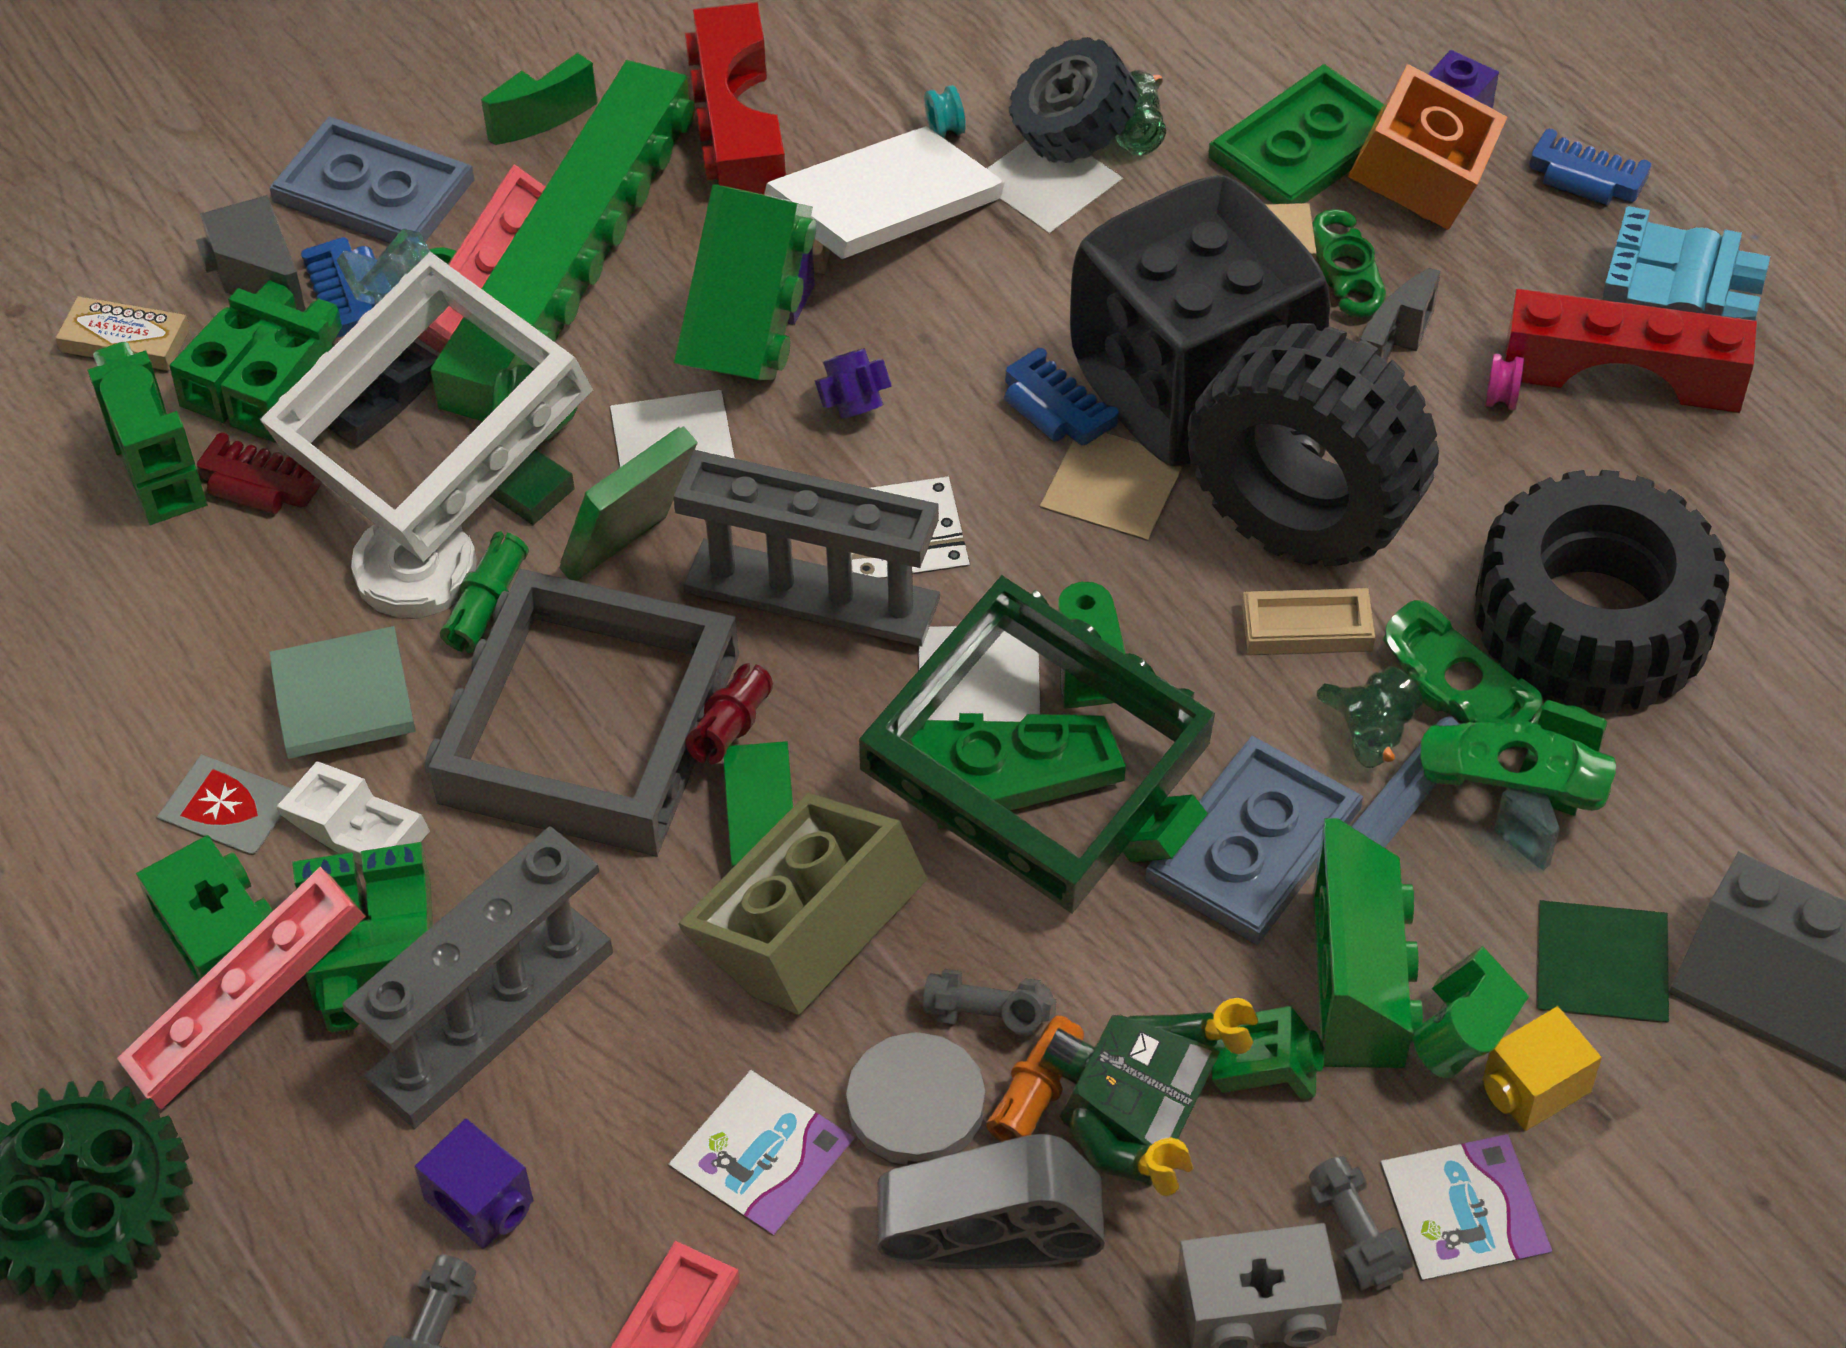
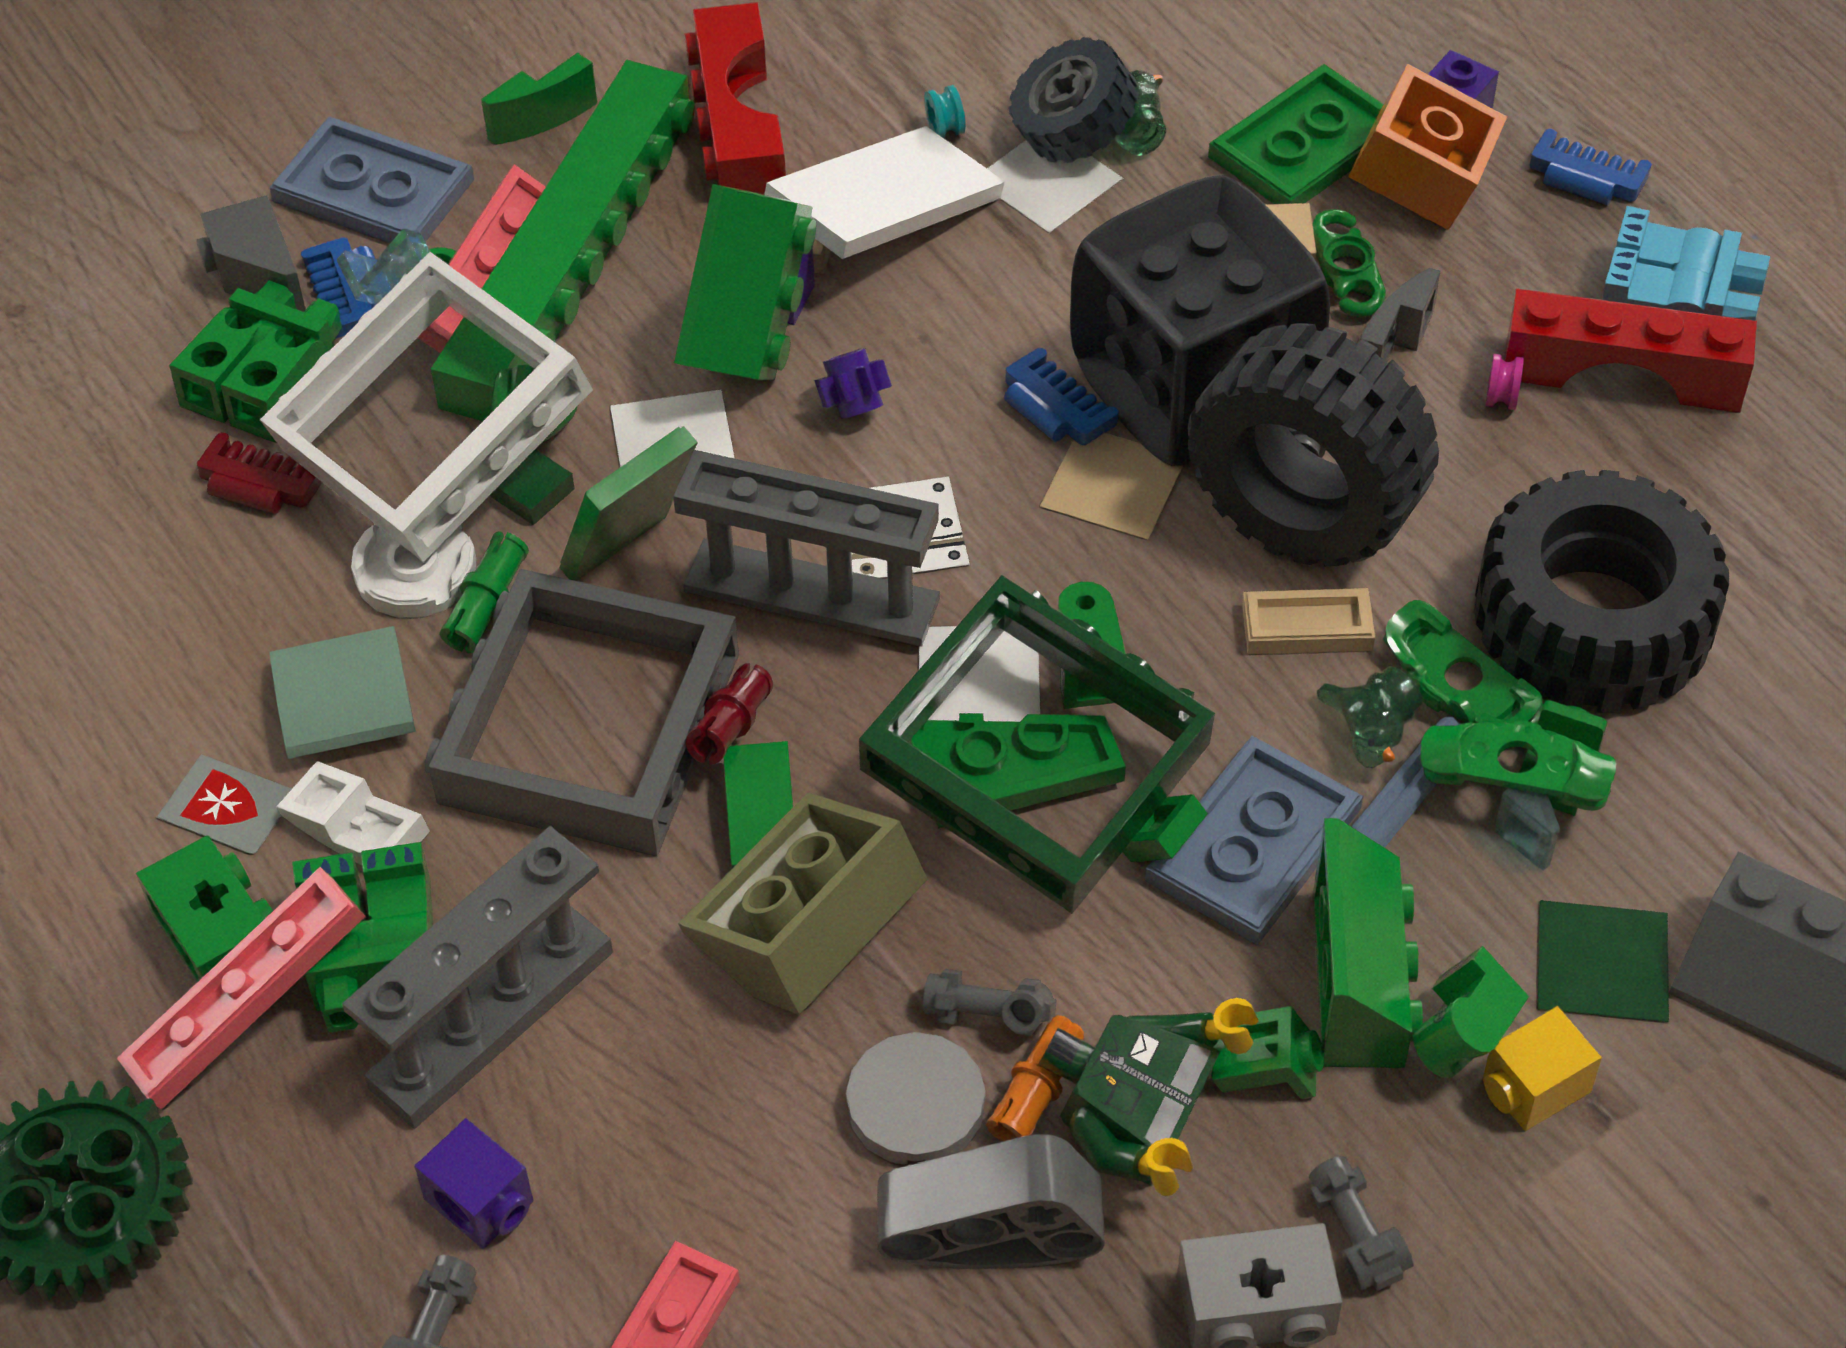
tile [56,296,190,371] -> none
green hips [87,341,208,526] -> none
black slope [327,342,438,446] -> none
sticker [668,1070,855,1235] -> none
sticker [1381,1134,1553,1280] -> none

